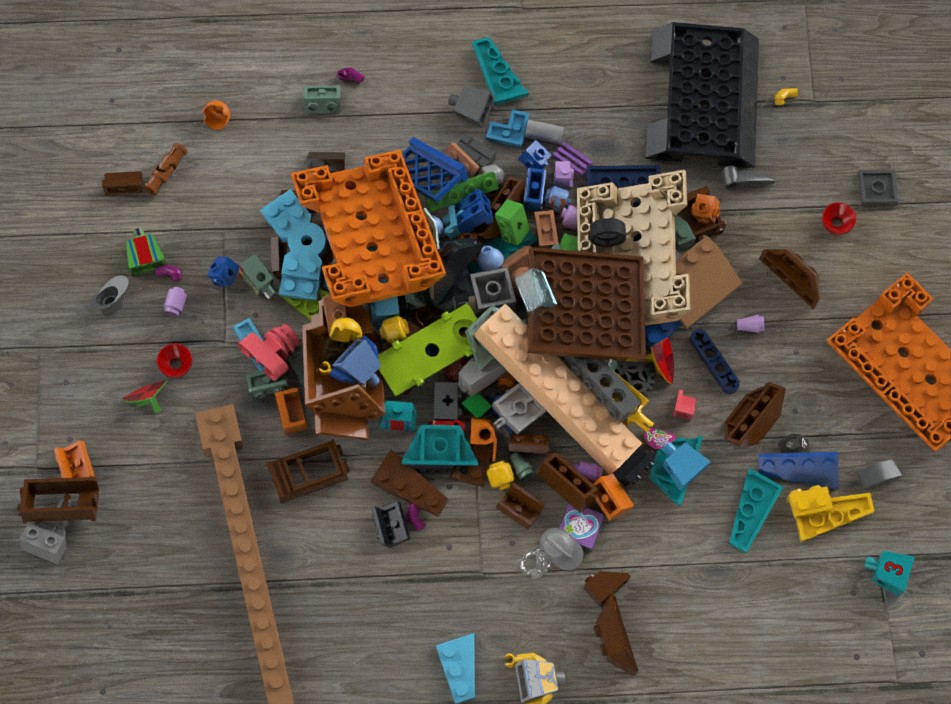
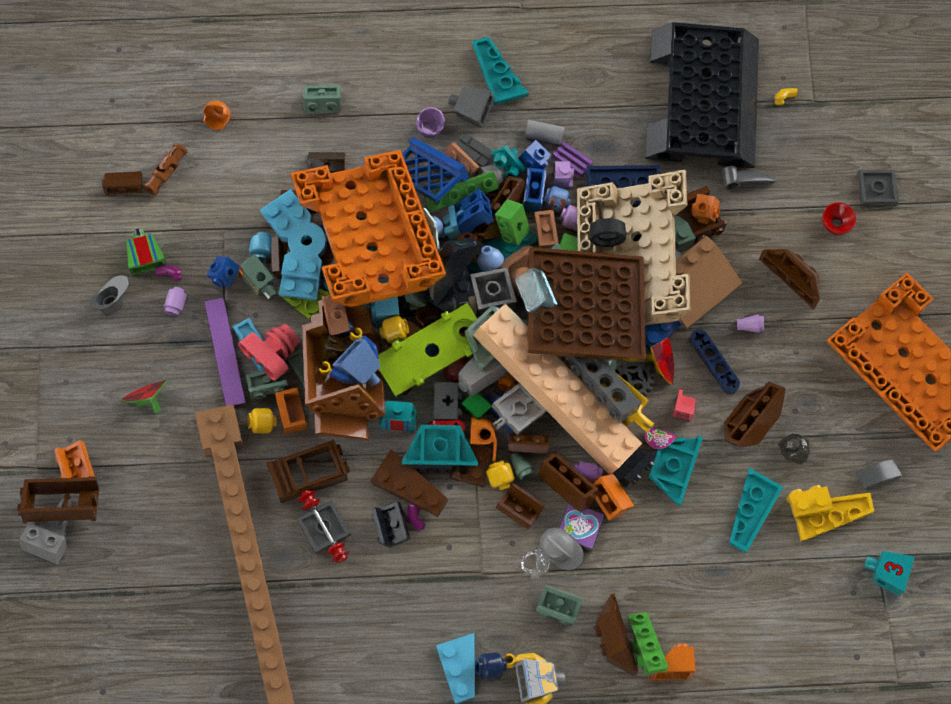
red piece [157,343,192,378] -> none
yellow hair [329,317,361,342] -> none
magenta arm [337,67,365,84] -> none
dark azure plate [486,110,530,148] -> none
reddish brown slope [584,571,631,606] -> none
dark azure torso [661,442,710,491] -> none
blue wing [758,452,839,490] -> none
none -> medium lavender tile [205,298,246,407]
none -> yellow head [247,408,277,434]
none -> medium azure head [249,232,272,262]
none -> dark grey plate [297,490,351,563]
none -> lavender hair [416,107,445,137]
none -> dark blue head [475,652,507,680]
none -> teal hips [491,145,526,178]
none -> sand green bracket [536,585,583,625]
none -> bright green bracket [627,612,668,675]
none -> orange slope [649,644,696,681]

